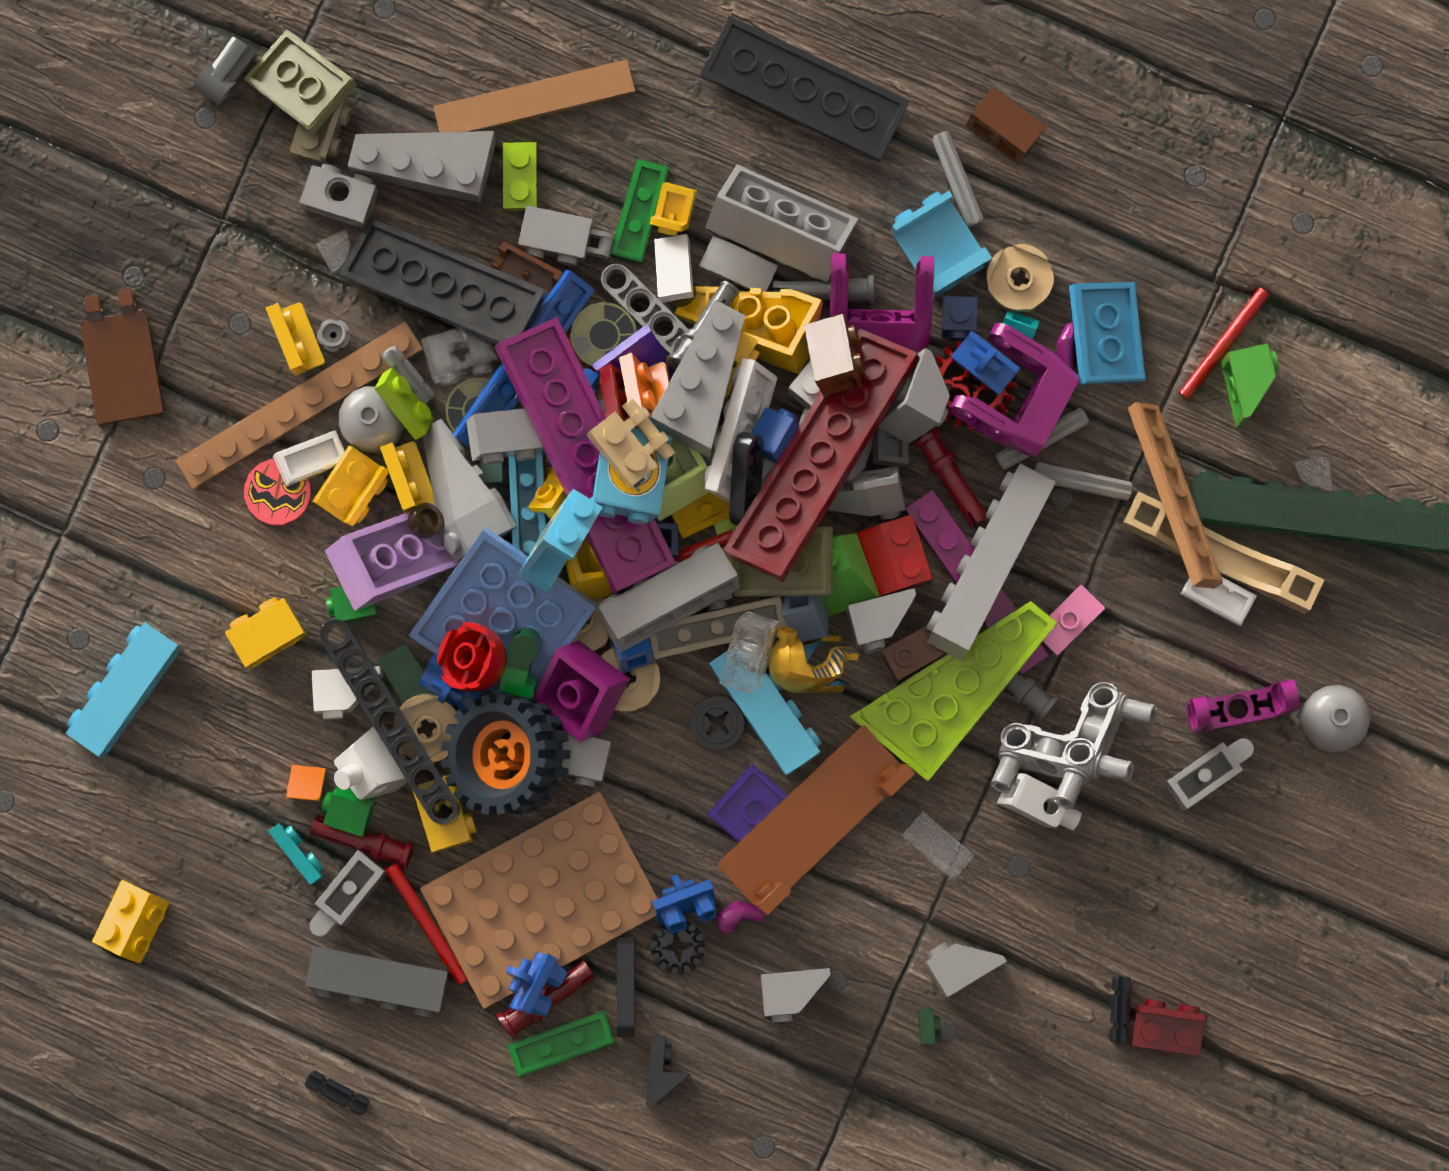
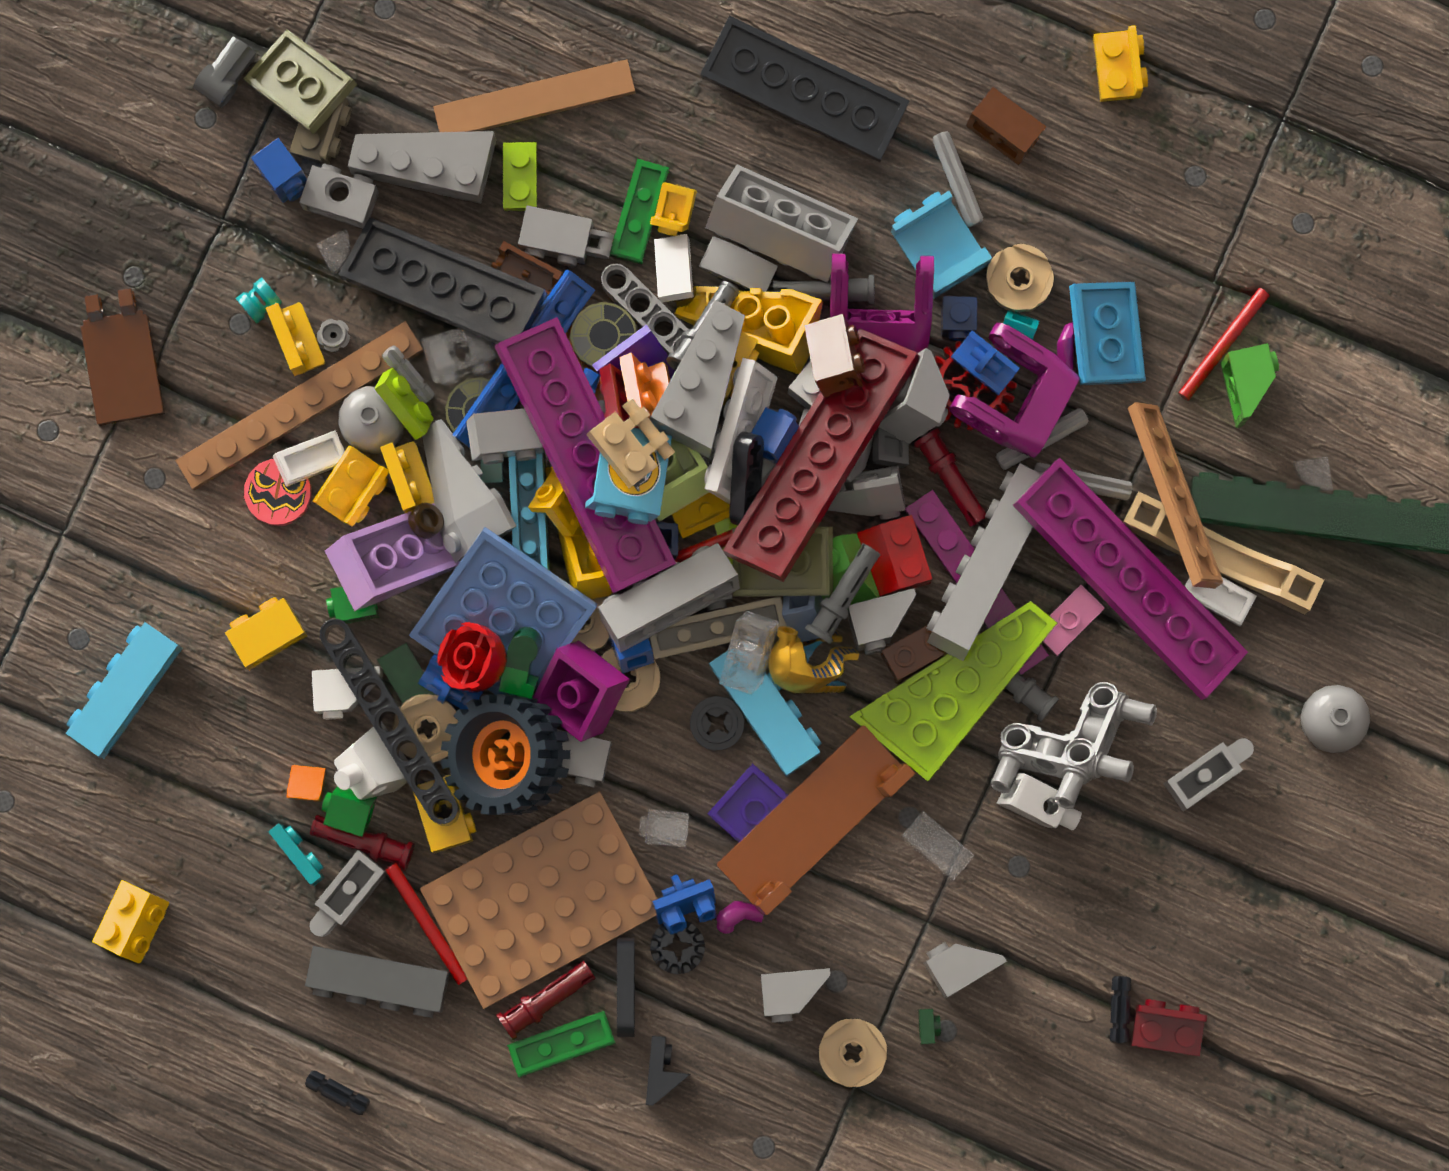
blue hips [506,952,567,1016] -> none
medium azure panel [518,489,602,593] -> none
magenta connector [1186,679,1300,733] -> none
none -> teal wheel [235,277,283,324]
none -> blue brick [251,138,307,203]
none -> clear brick [639,809,690,849]
none -> dark grey pin [805,543,881,644]
none -> tan plate [819,1019,887,1087]
none -> magenta plate [1013,458,1248,700]
none -> yellow bracket [1093,26,1148,102]

